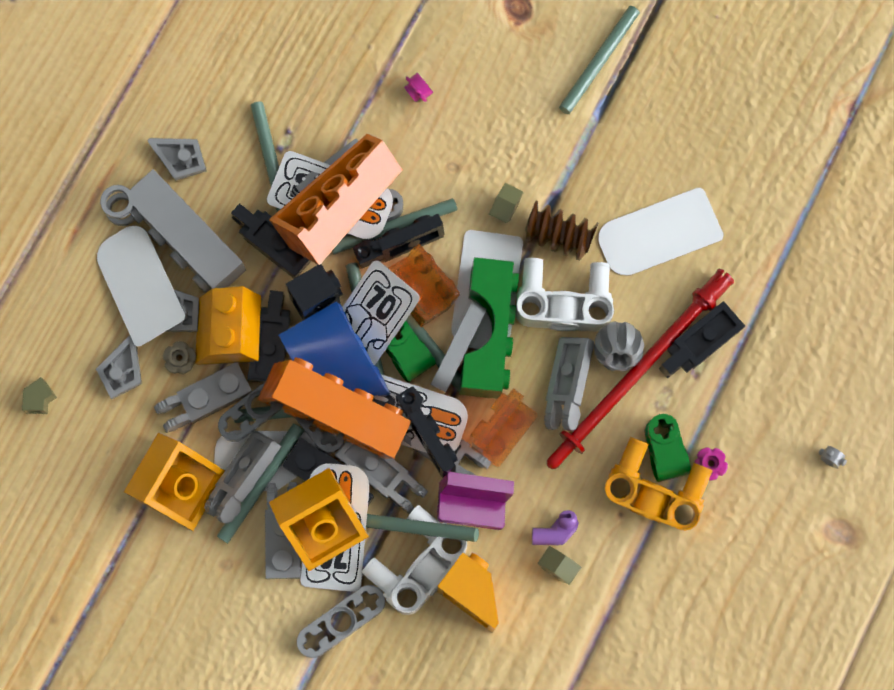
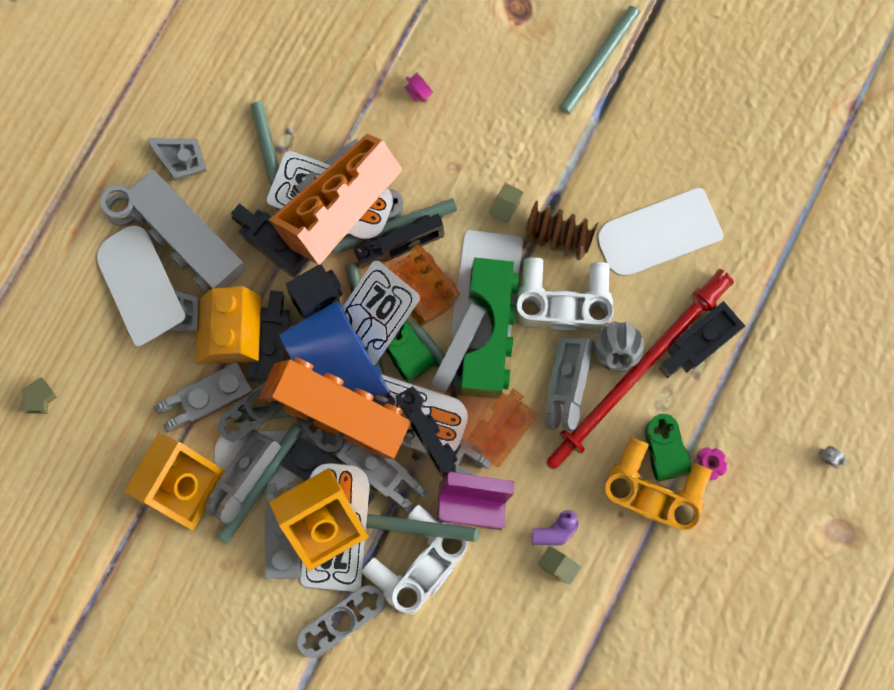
light grey piece [96,335,142,399] -> none
dark tan plate [163,341,196,374] -> none
light orange slope [437,552,499,633] -> none

